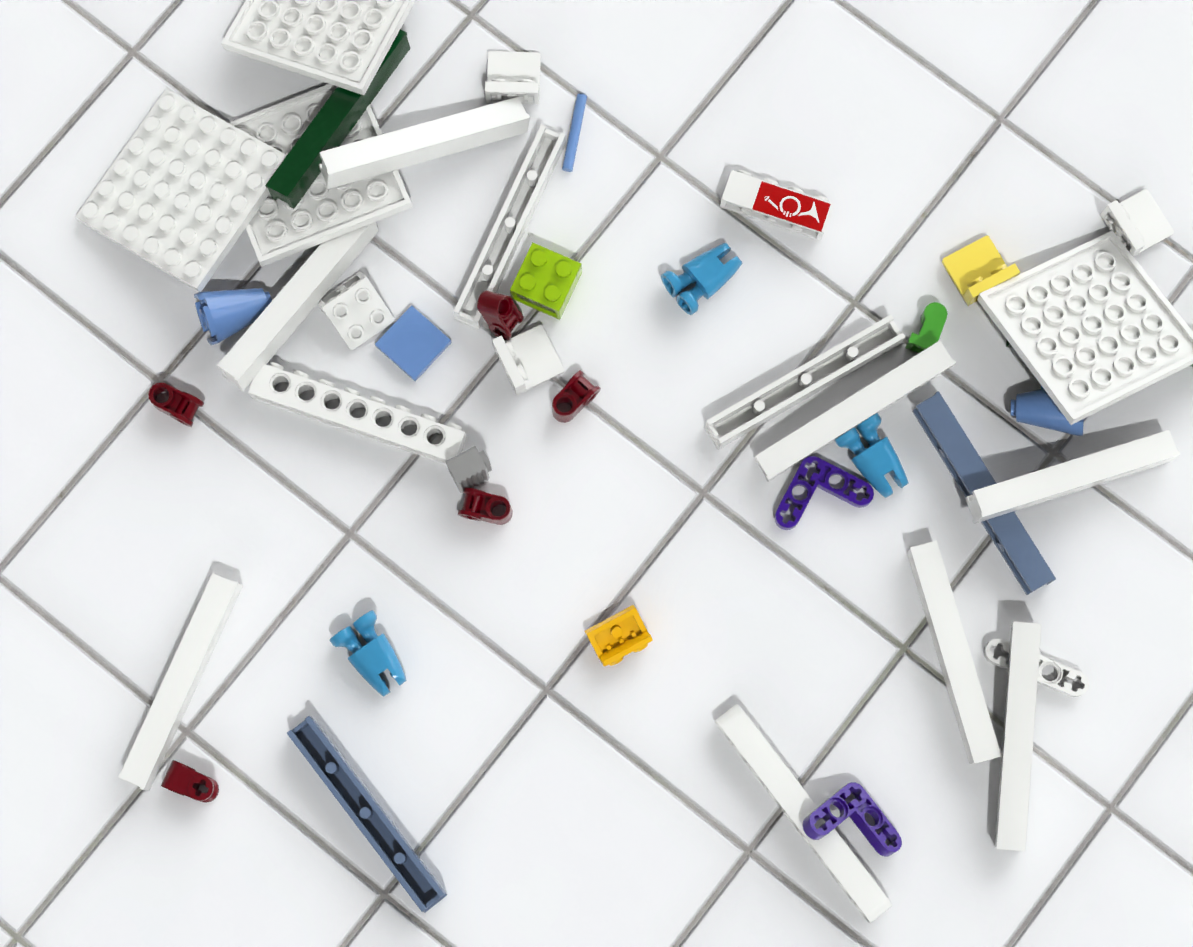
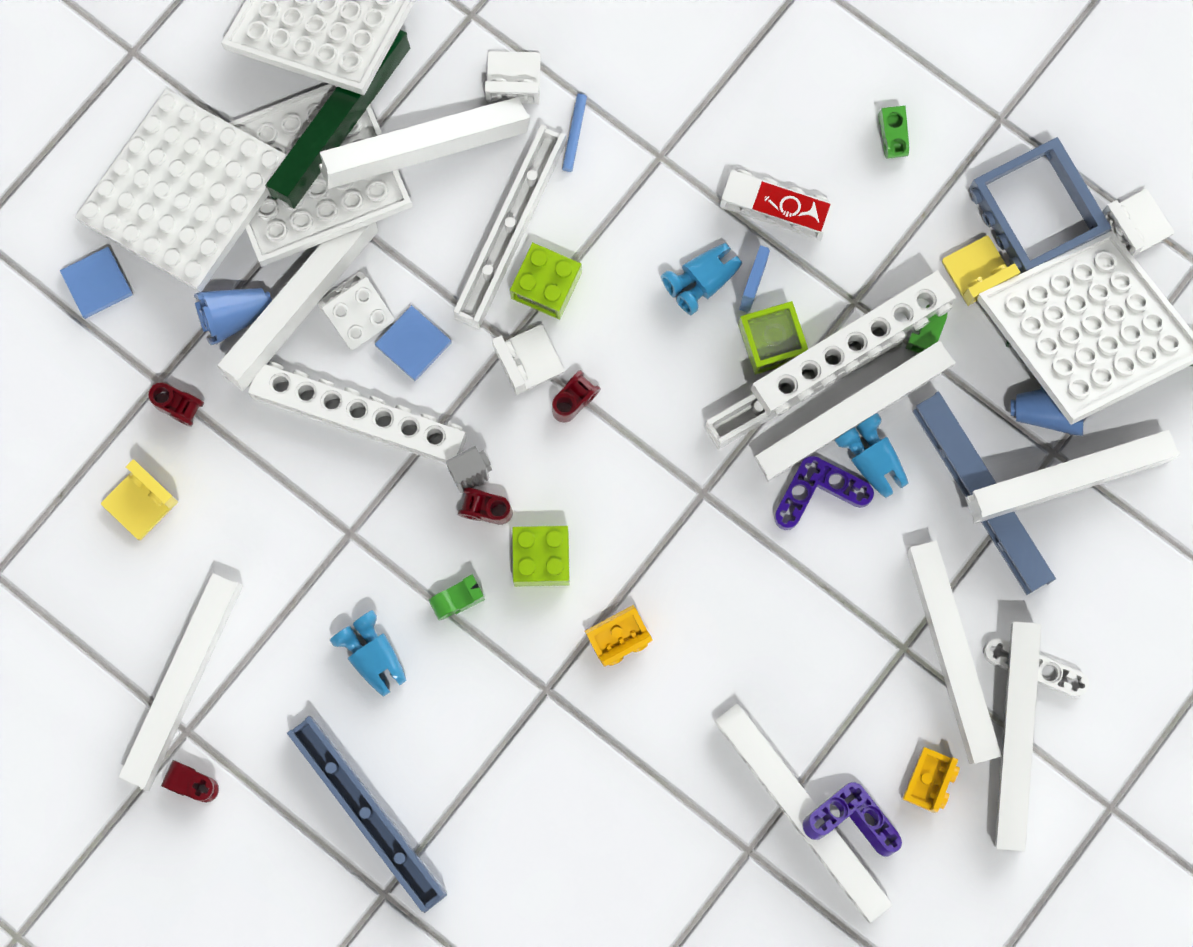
dark red piece [477,290,524,341] -> none
none -> medium blue tile [60,247,133,319]
none -> light yellow bracket [101,459,178,540]
none -> bright green leg [429,574,485,621]
none -> lime piece [512,526,570,587]
none -> piece [738,301,808,375]
none -> medium blue tile [739,245,770,313]
none -> white brick [751,270,956,417]
none -> bright green leg [878,105,909,159]
none -> yellow bracket [902,747,960,813]
none -> sand blue window [969,137,1111,275]

